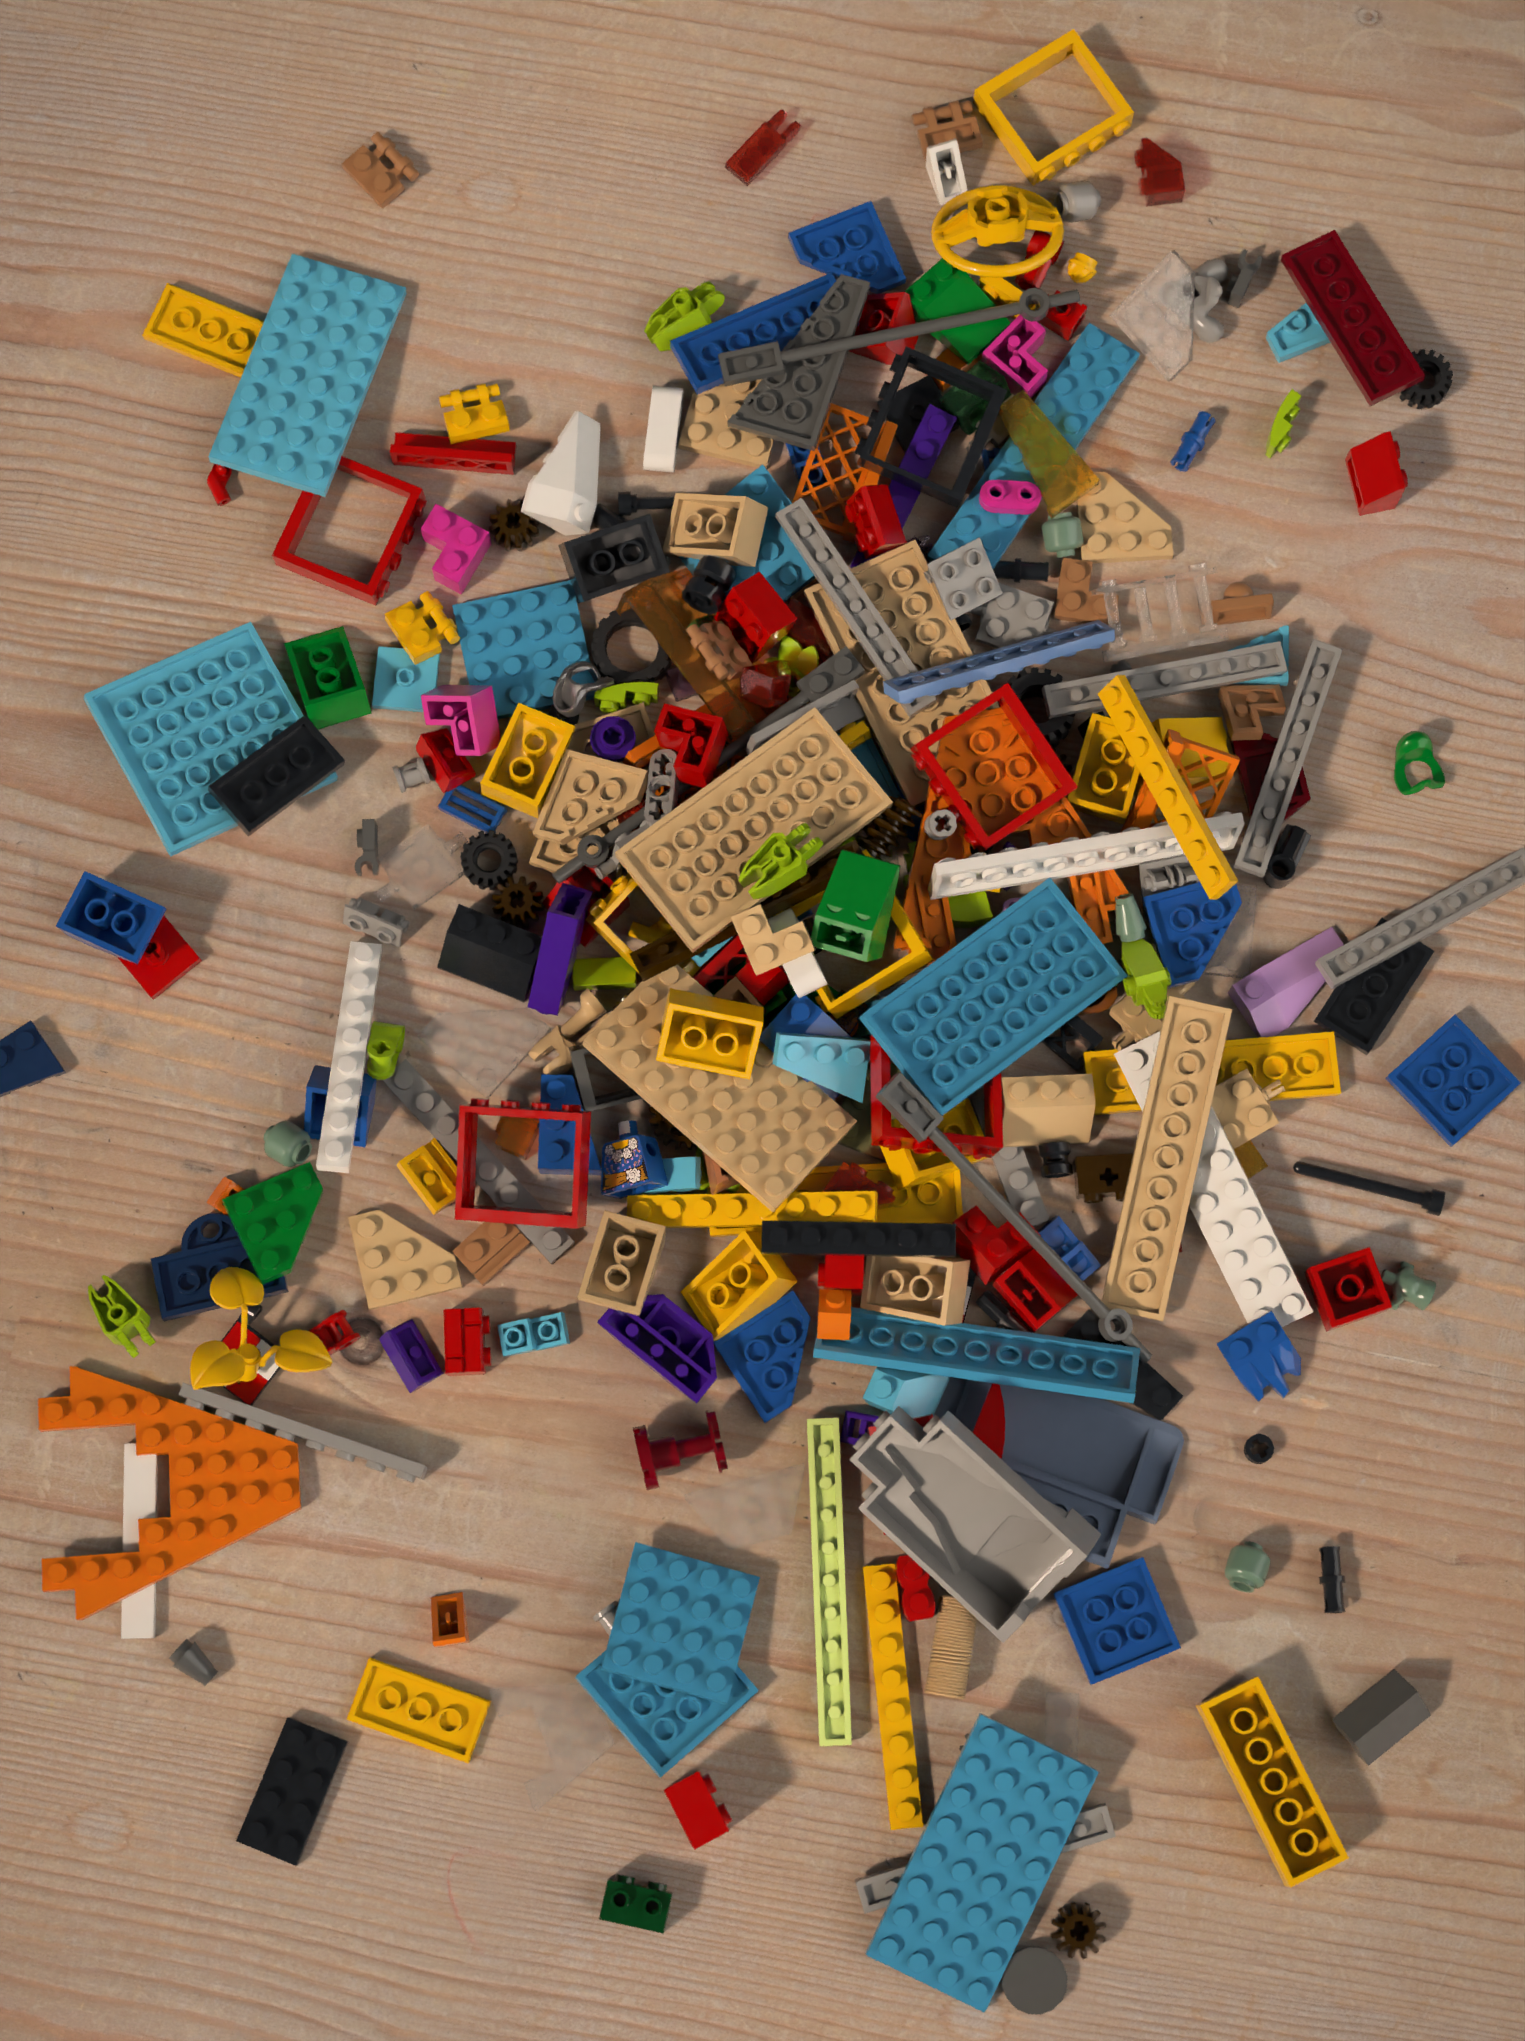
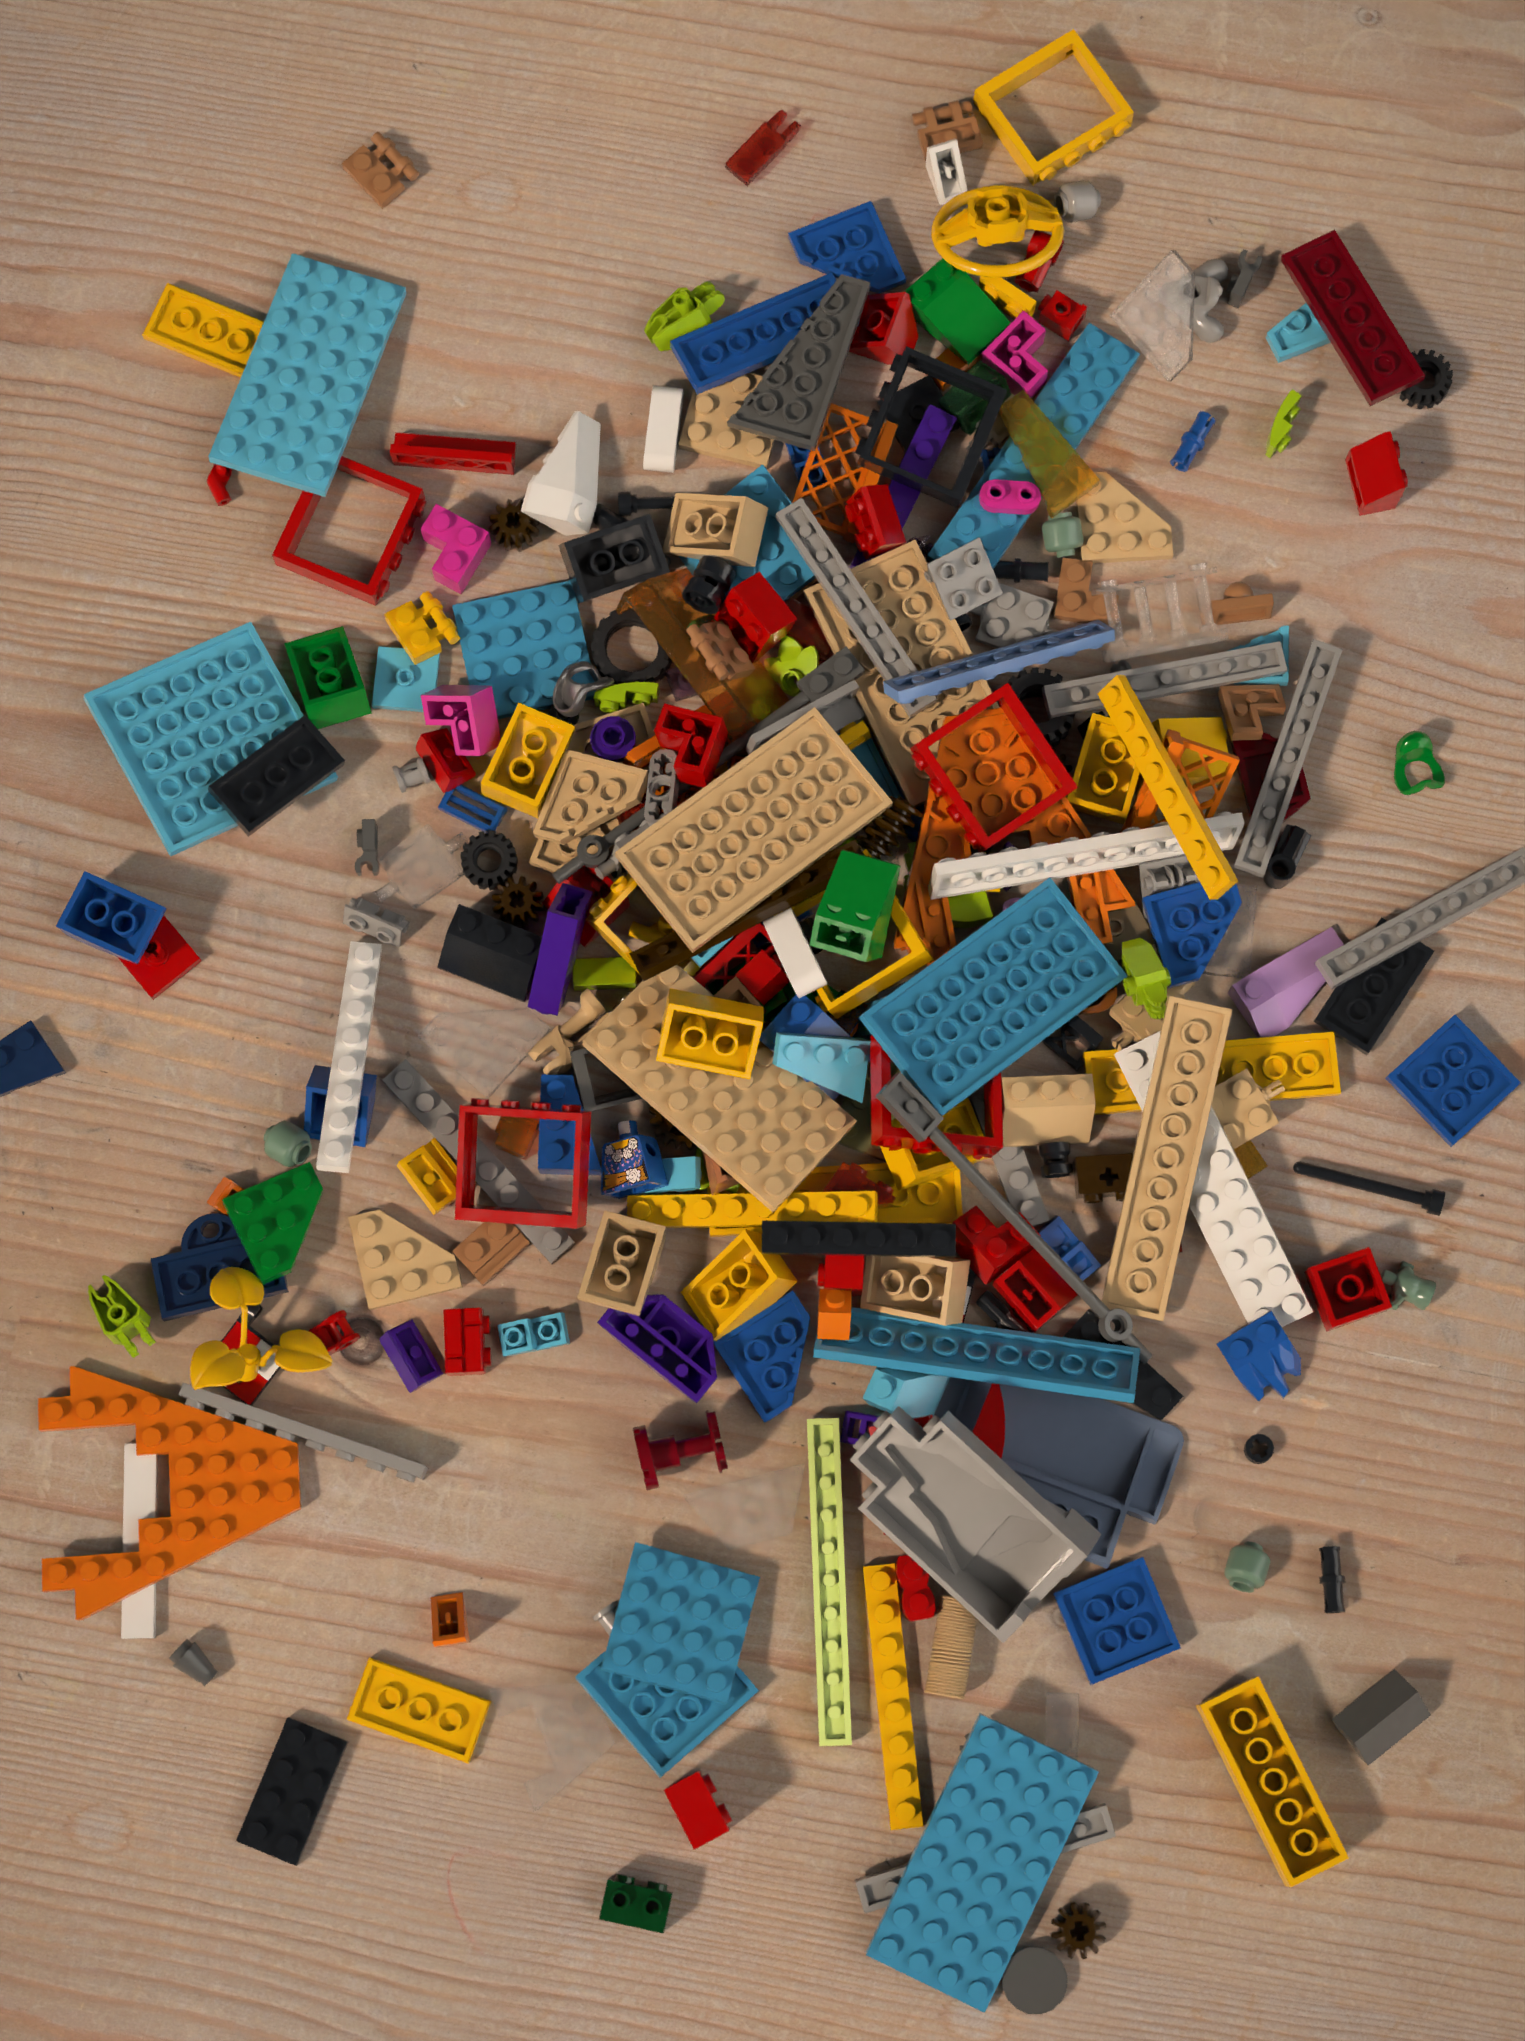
lime piece [367,1021,405,1080] -> none
yellow plate [438,383,510,444] -> none
dark grey bar [718,288,1080,386] -> none
tan plate [731,904,816,976] -> none
lime hinge [738,823,823,900] -> none
clear red slope [739,660,792,708] -> none
light grey bush [924,809,957,840] -> none
yellow plate [1068,252,1098,283] -> none
sand green cone [1115,893,1147,942] -> none
clear red slope [1134,138,1185,206] -> none

